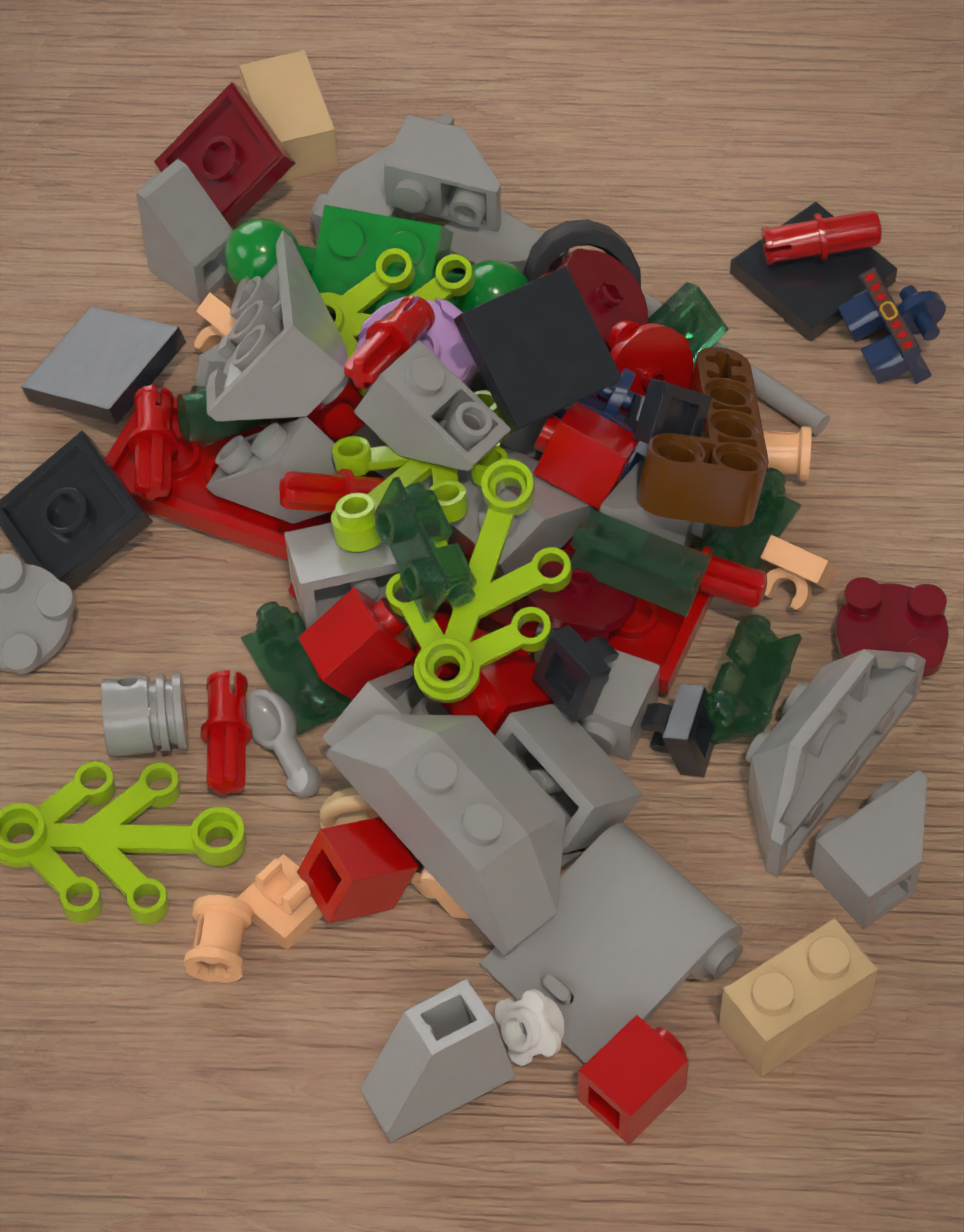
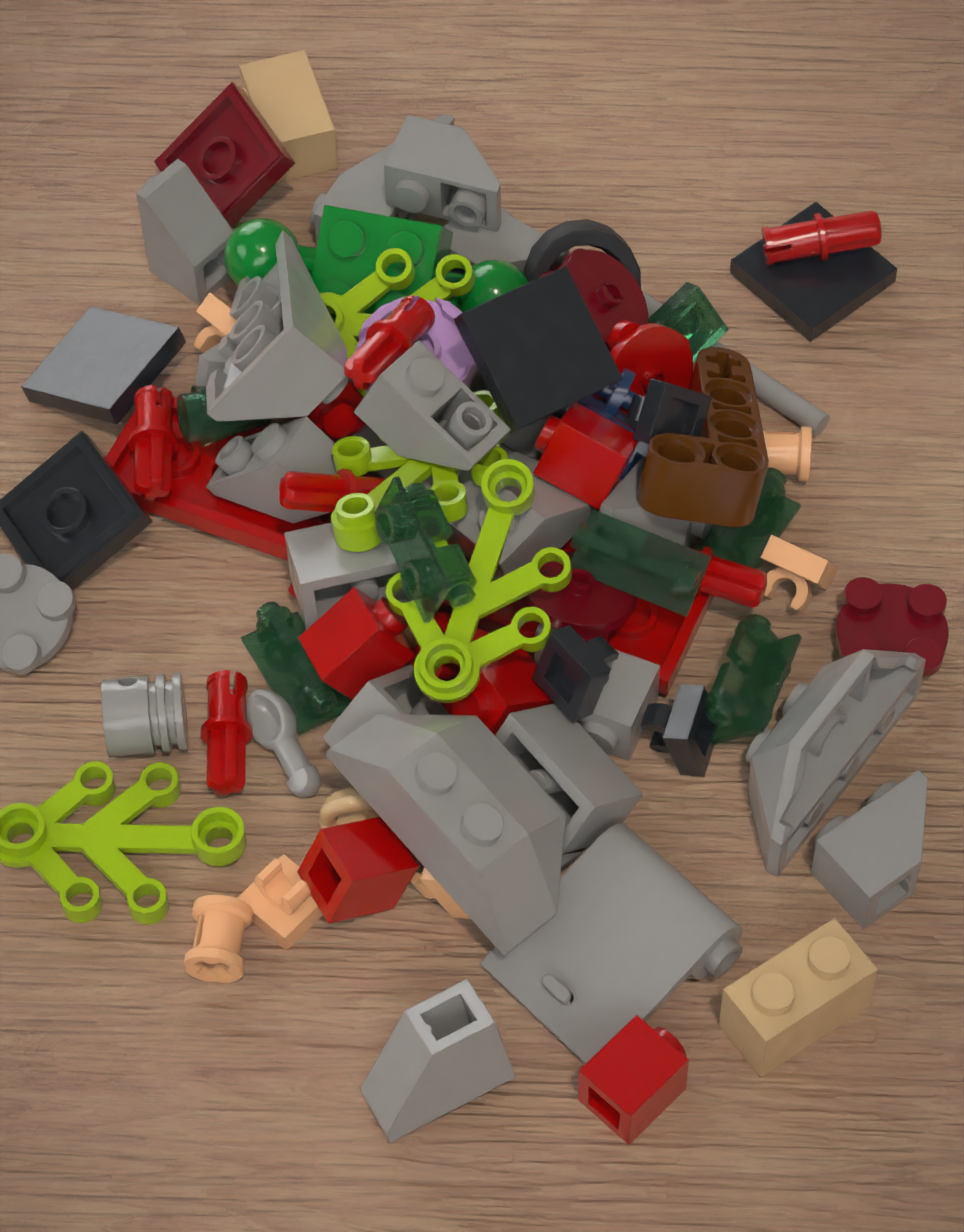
white plate [495,989,565,1066] -> none
dark blue hips [838,267,946,384] -> none

